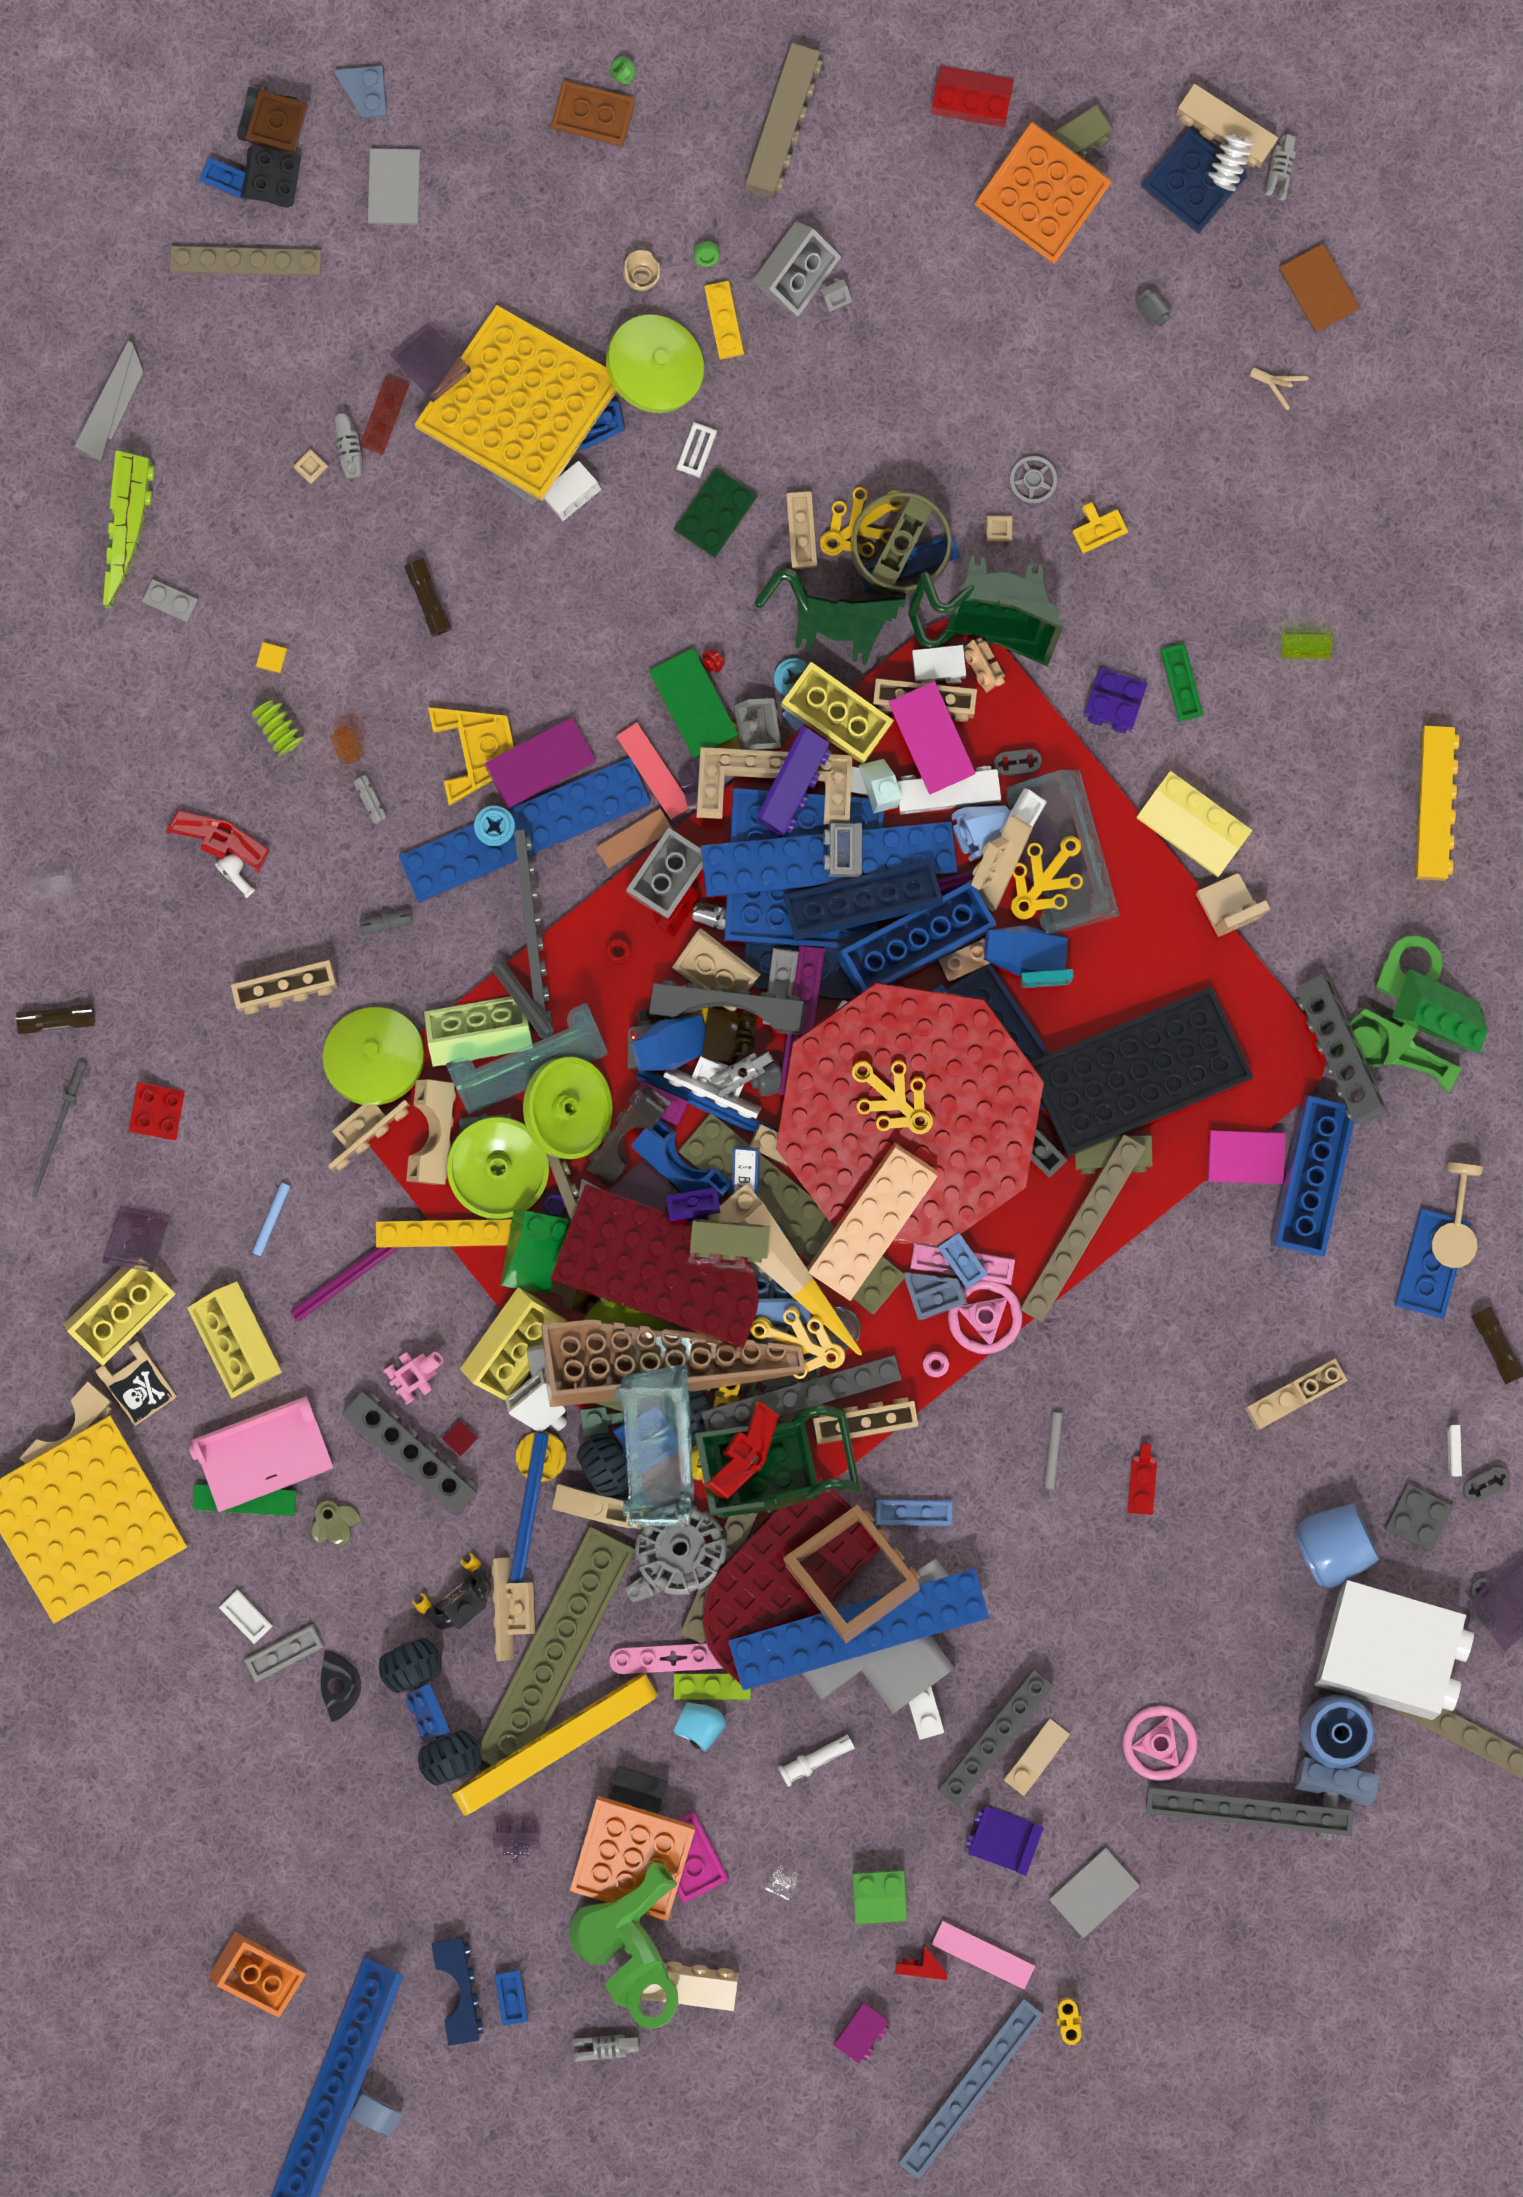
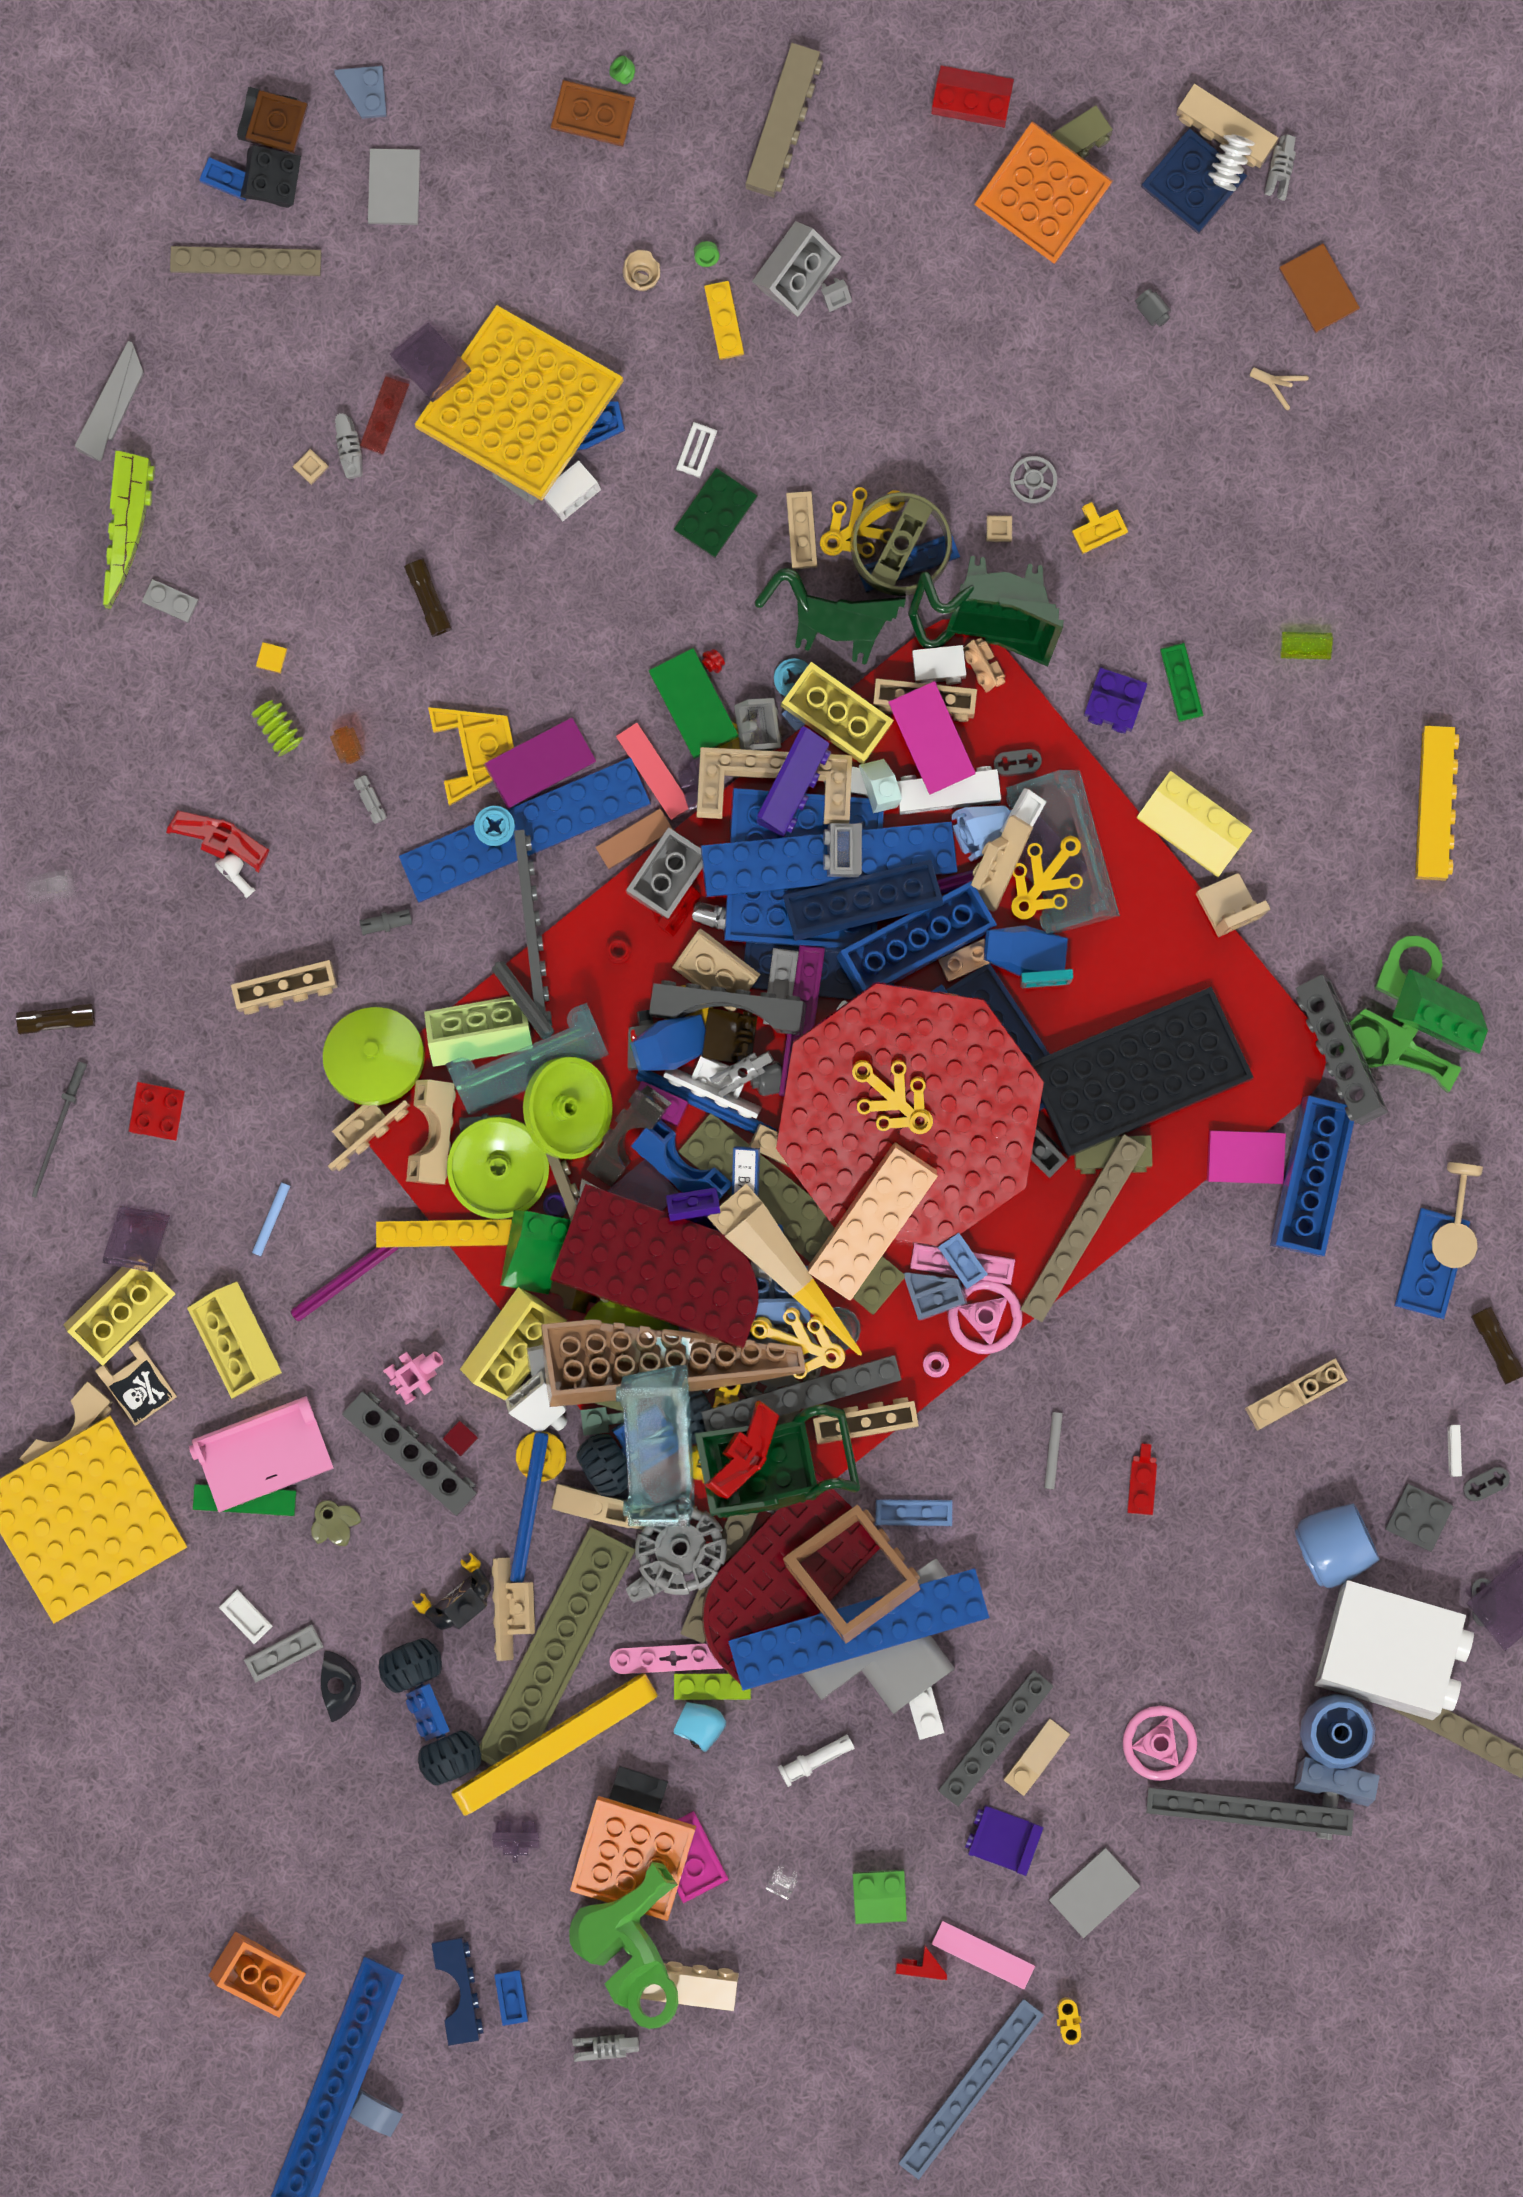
lime dish [606,315,704,413] -> none
olive brick [690,1219,771,1263] -> none
magenta brick [834,2002,890,2063] -> none

